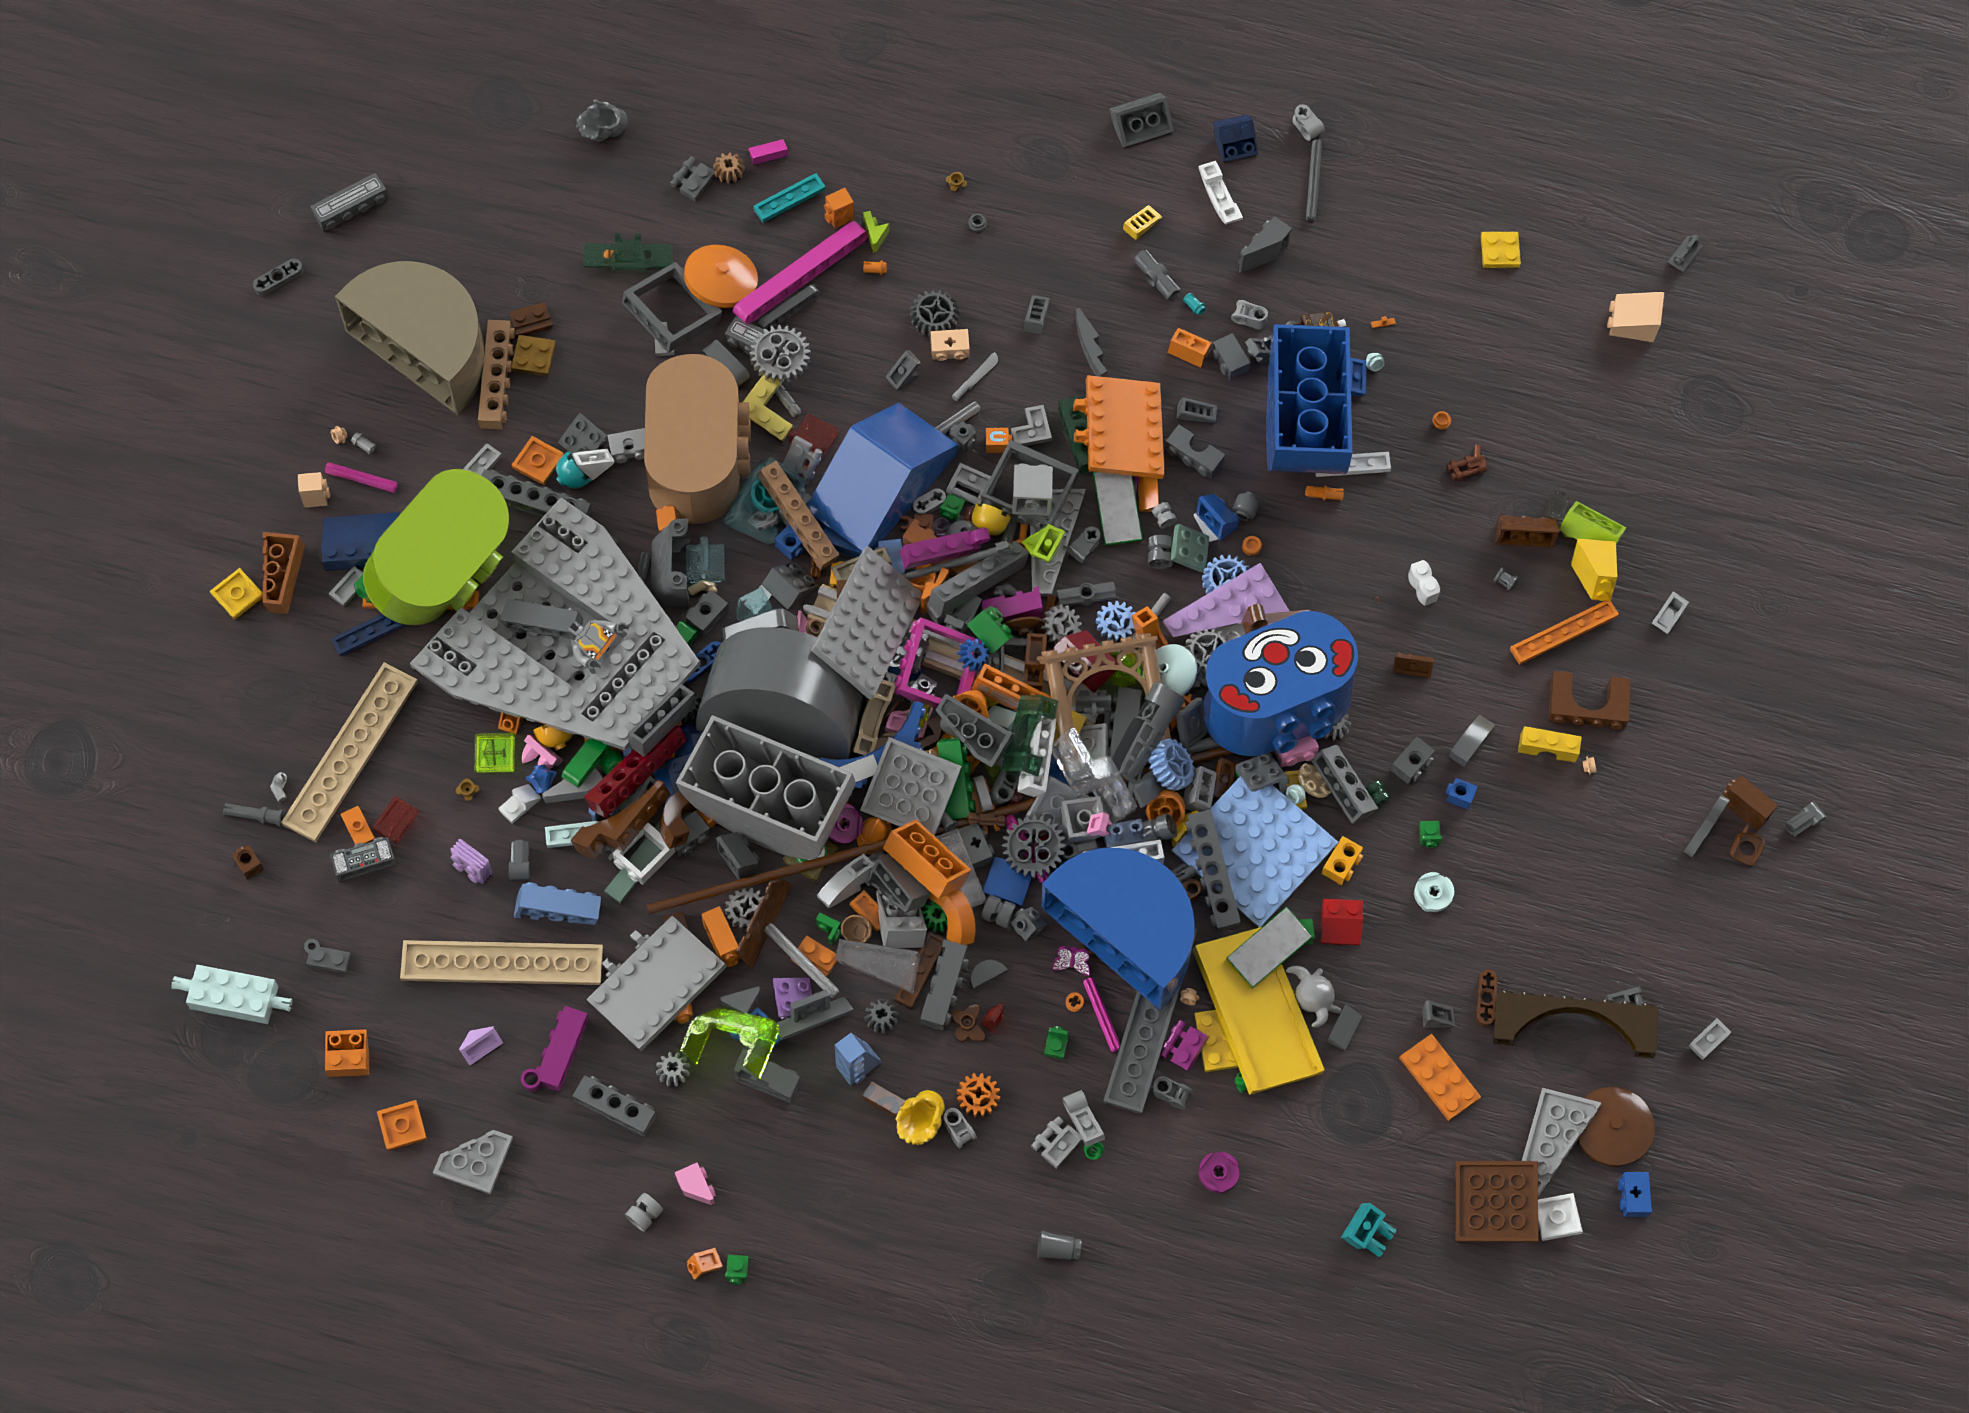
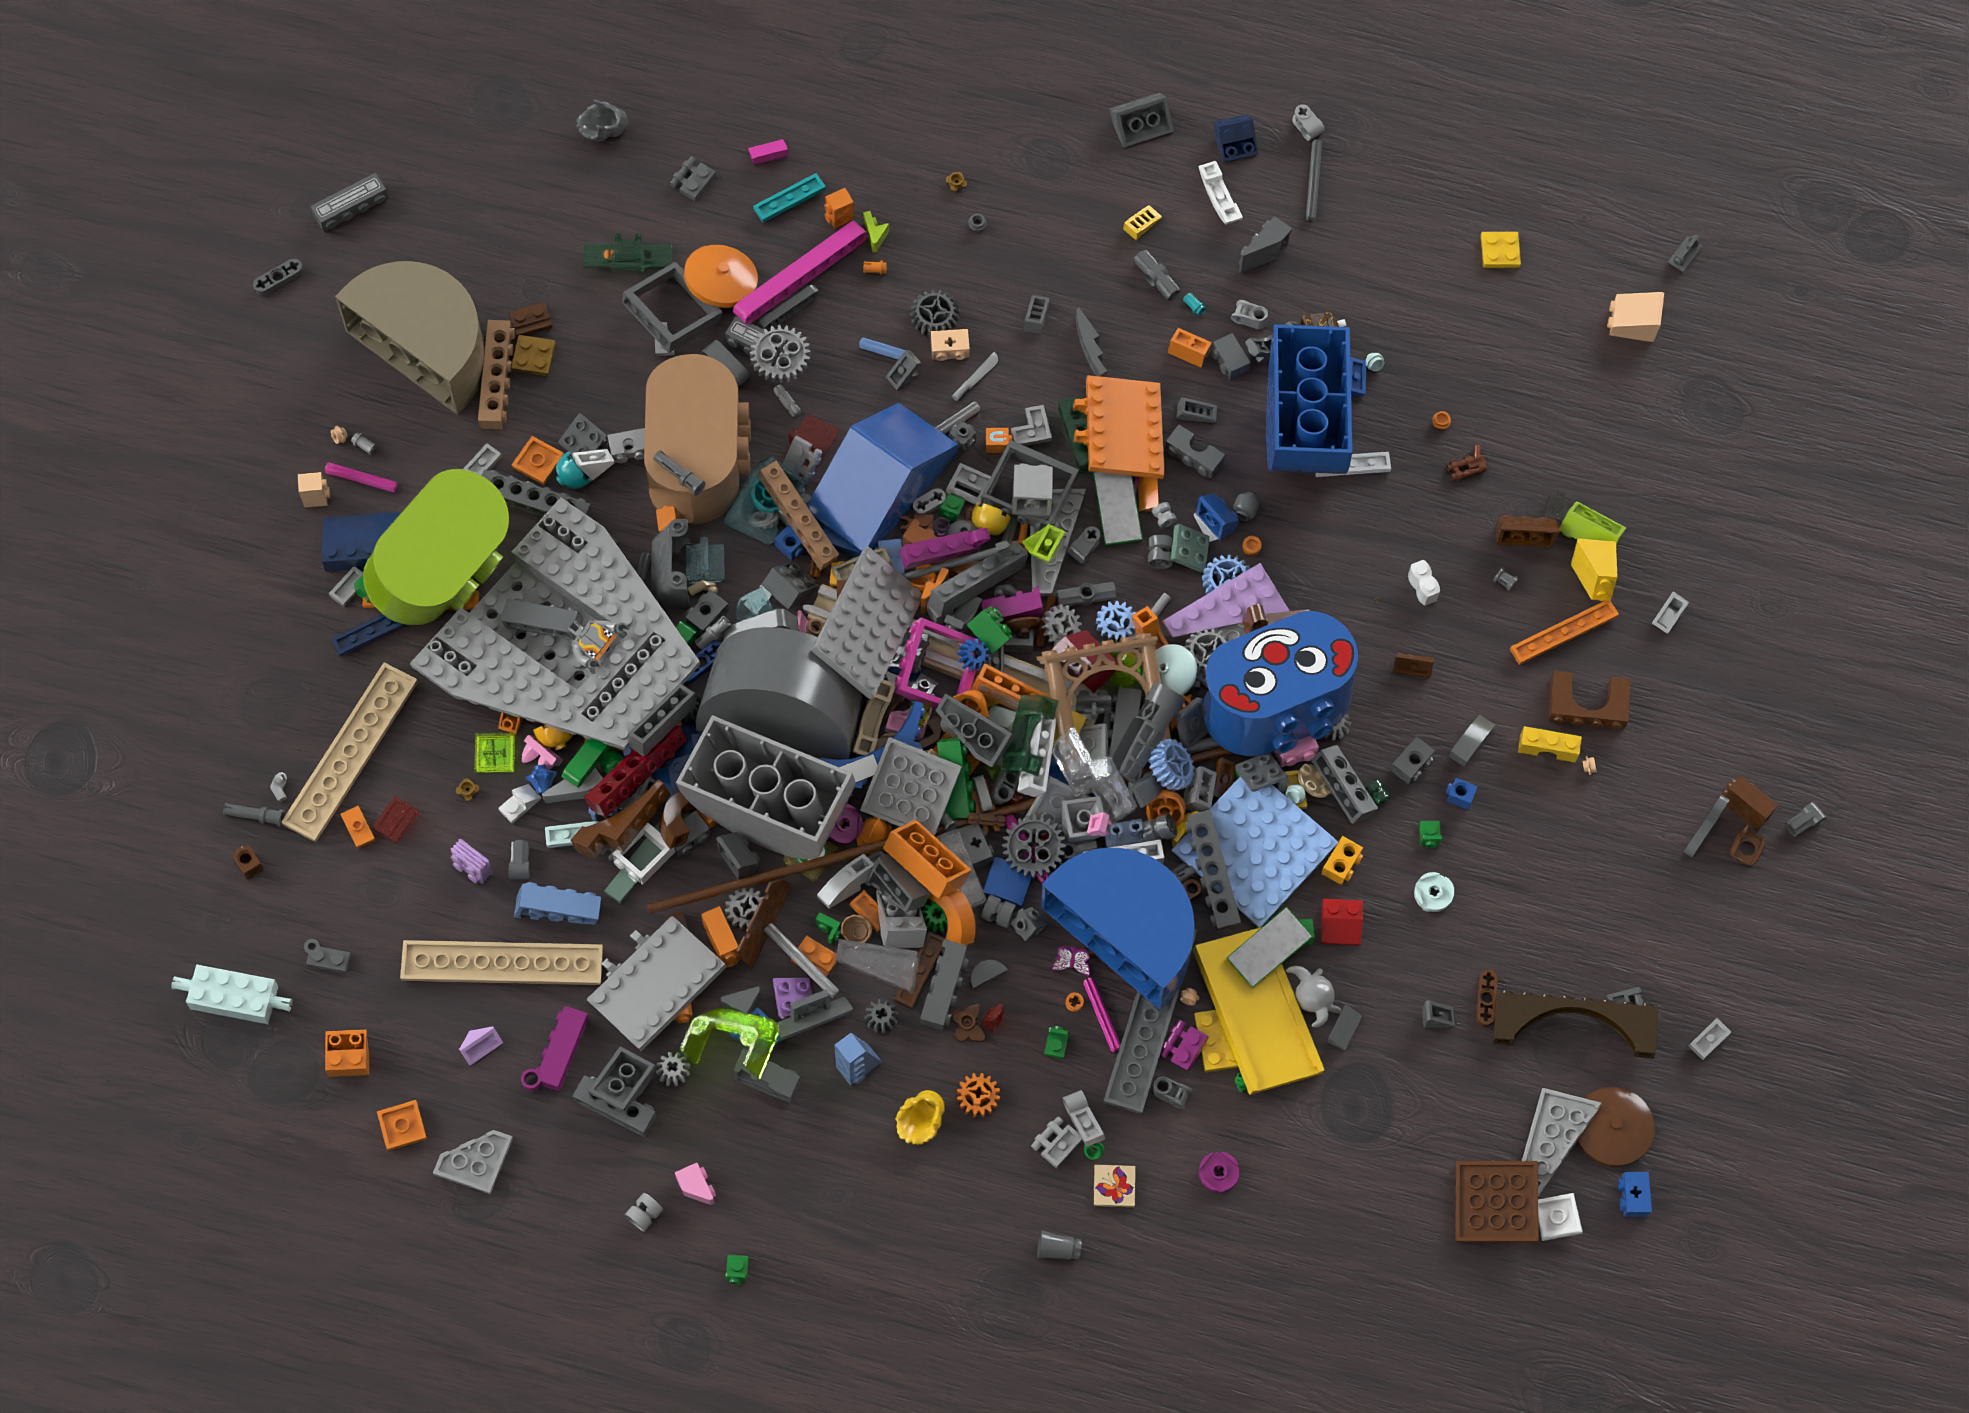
yellow plate [210,568,263,620] -> none
dark orange wedge [263,532,305,614] -> none
brick [330,837,396,882] -> none
orange bracket [687,1248,723,1279] -> none
medium nougat gear [713,152,745,184] -> none
light yellow plate [743,366,794,442] -> none
slope [861,1081,906,1118] -> none
light grey piece [943,1108,977,1149] -> none
reddish brown slope [1023,633,1047,692] -> none
orange axle [1305,486,1344,501] -> none
teal brick [1341,1203,1396,1257] -> none
orange piece [1371,316,1396,328] -> none
orange plate [1399,1034,1481,1121] -> none
none -> dark grey slope [588,1046,655,1111]
none -> dark grey pin [653,450,706,496]
none -> light grey pin [695,616,731,650]
none -> medium blue axle [859,338,905,360]
none -> tan tile [1094,1165,1135,1208]

